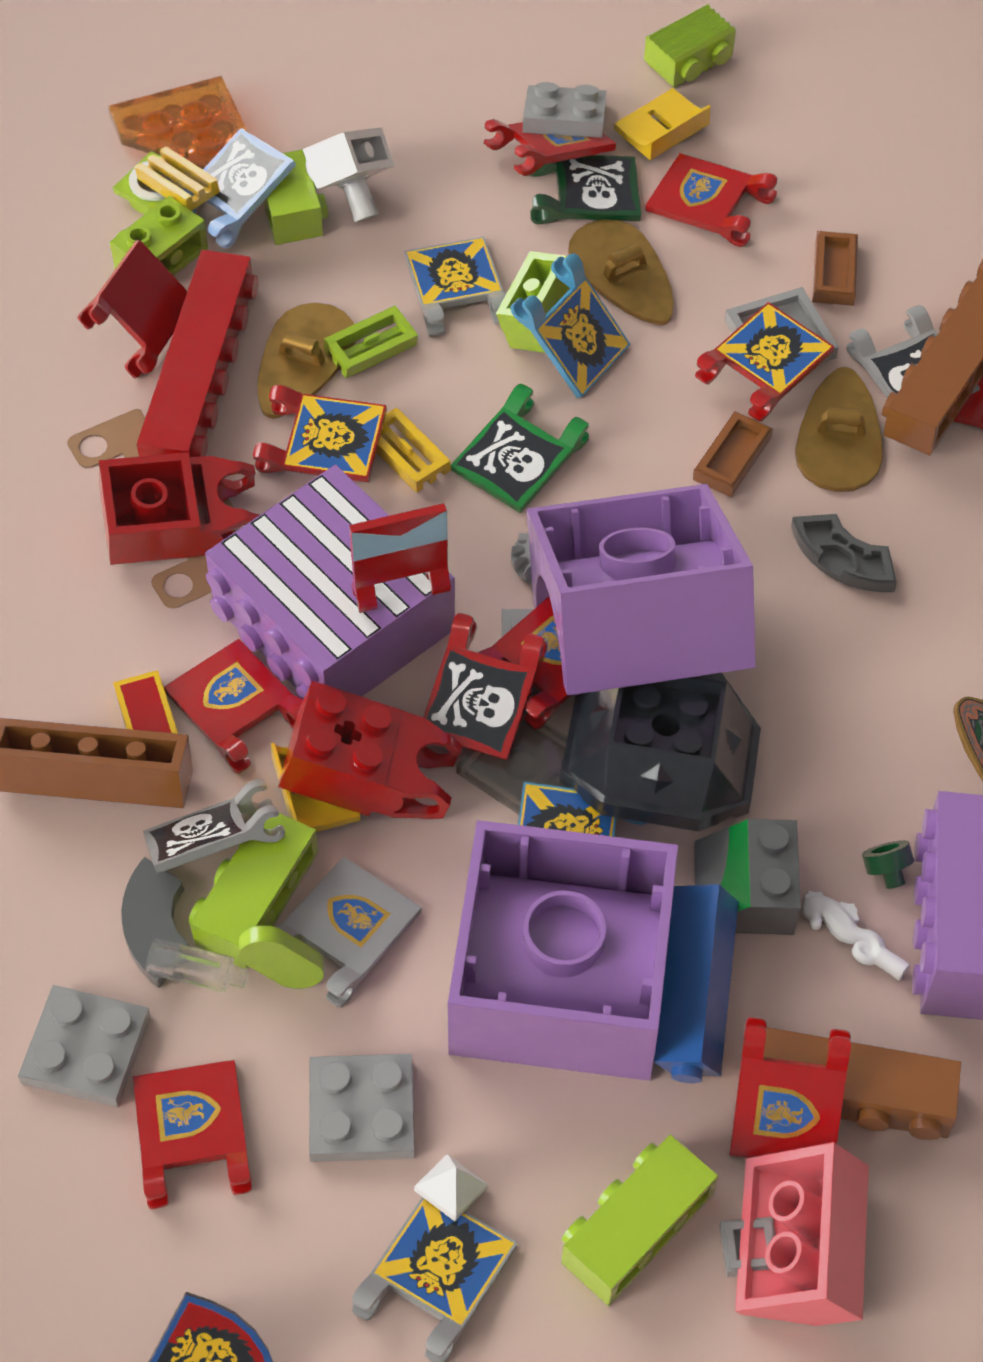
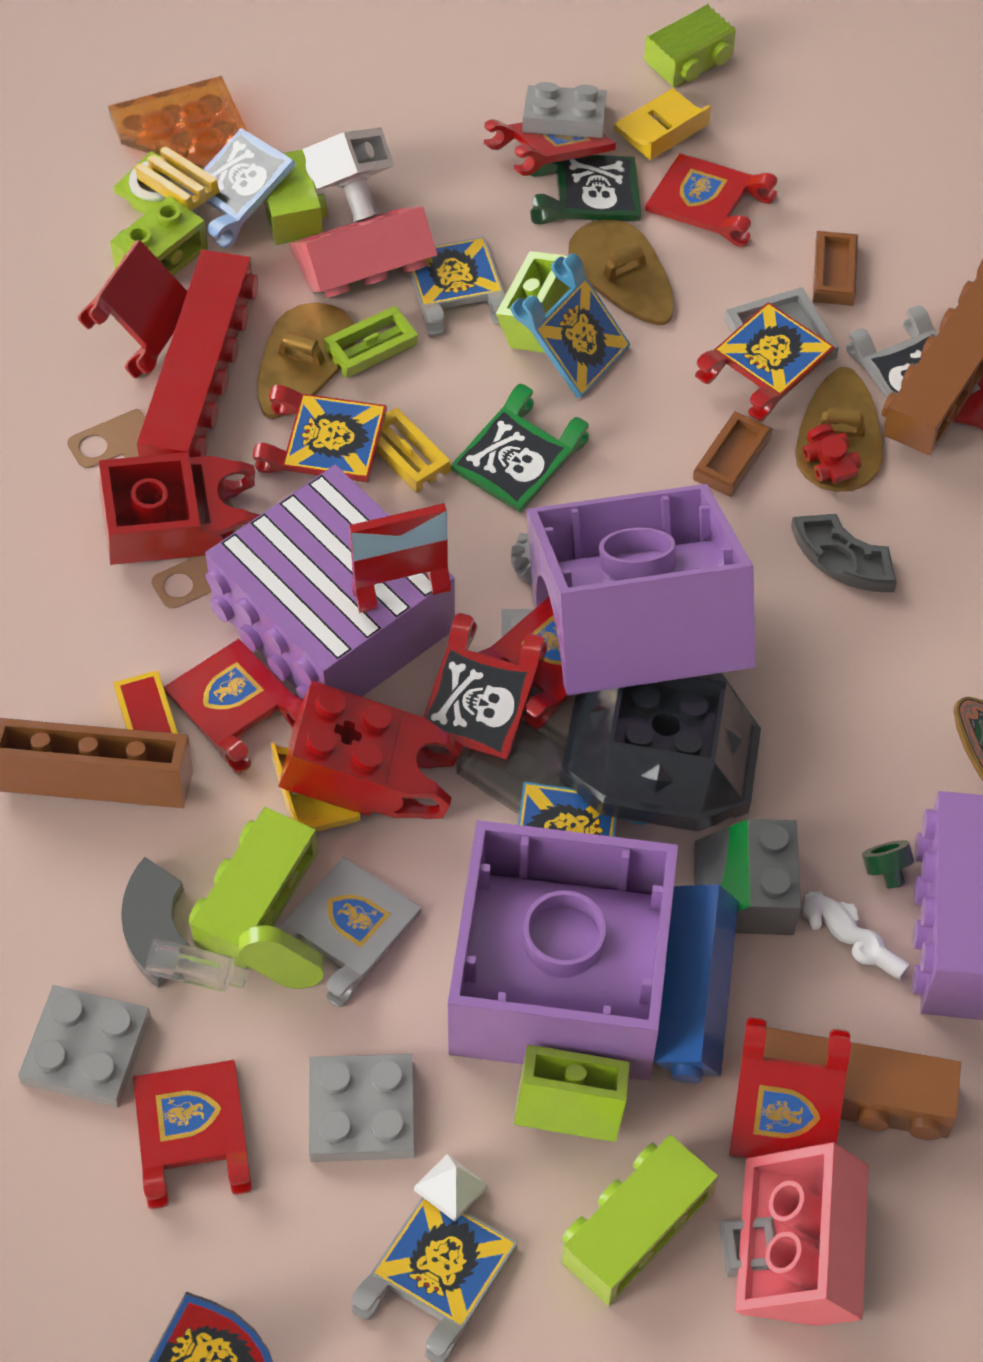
flag [143,779,285,874] -> none
none -> coral slope [289,206,437,297]
none -> lime brick [513,1044,630,1142]
none -> red piece [802,423,861,484]

